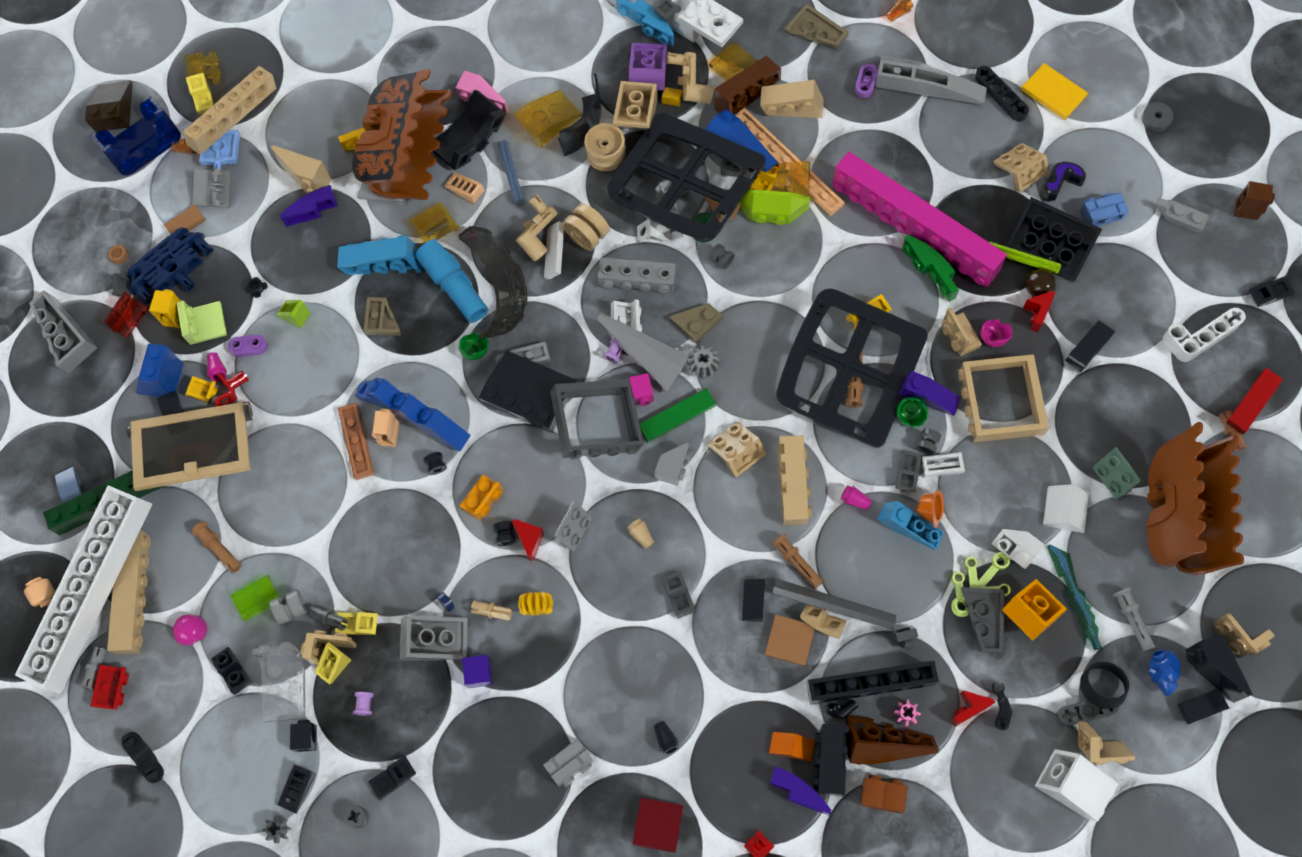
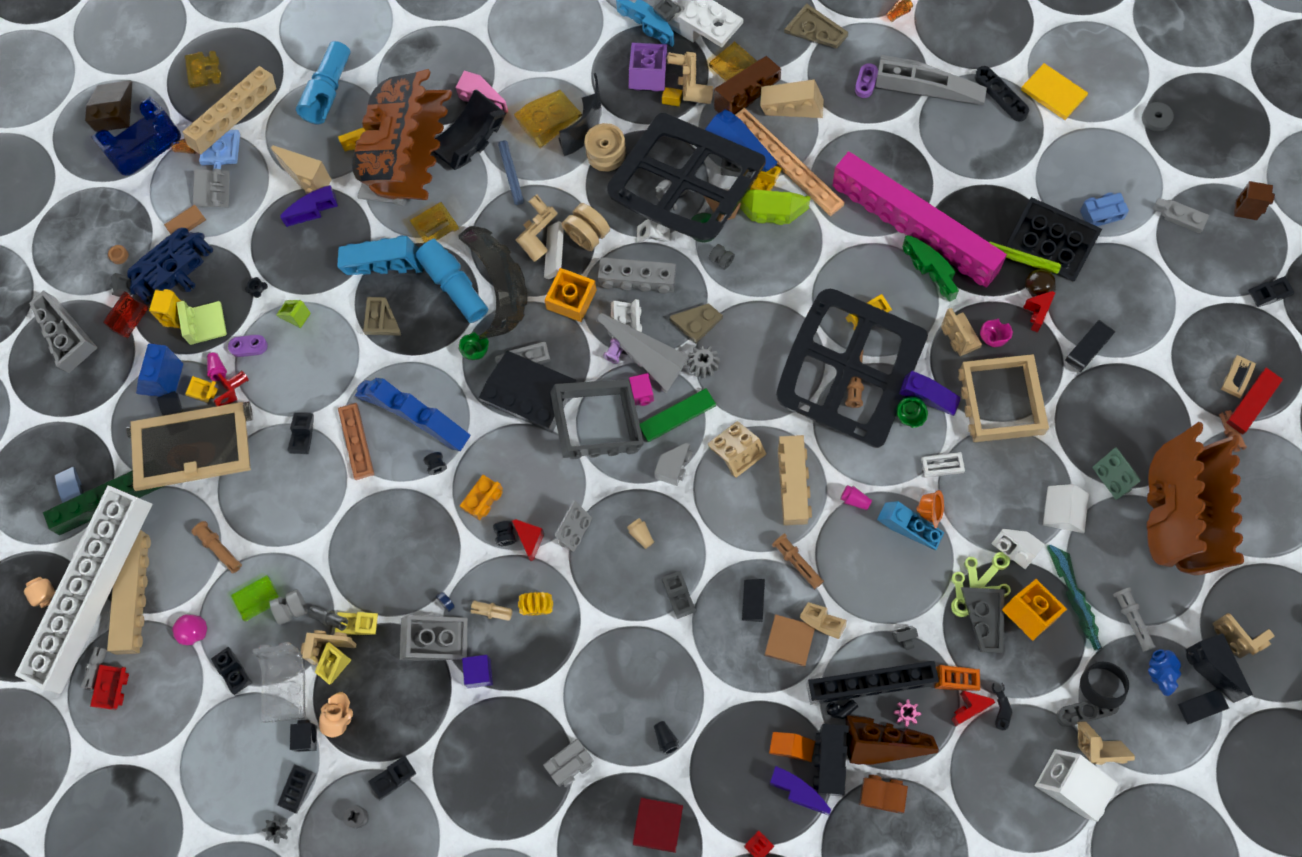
black piece [121,732,164,783] -> none
light yellow slope [186,73,214,115] -> none
lavender bush [353,692,374,716] -> none
light nougat brick [372,409,399,447] -> none
light nougat slope [444,172,485,204] -> none
tan slope [613,81,658,128] -> none
dark grey tile [772,579,897,630] -> none
clear yellow plate [776,161,810,196] -> none
dark grey slope [895,450,922,492] -> none
dark grey wheel [916,428,942,455] -> none
tan bracket [994,143,1050,192] -> none
black animal [1040,161,1086,202] -> none
white beam [1163,308,1246,362] -> none
none -> black slope [288,413,314,454]
none -> dark azure piece [296,41,351,124]
none -> light nougat head [319,692,353,738]
none -> light orange brick [544,268,597,322]
none -> orange slope [934,665,980,691]
none -> tan slope [1221,355,1256,398]

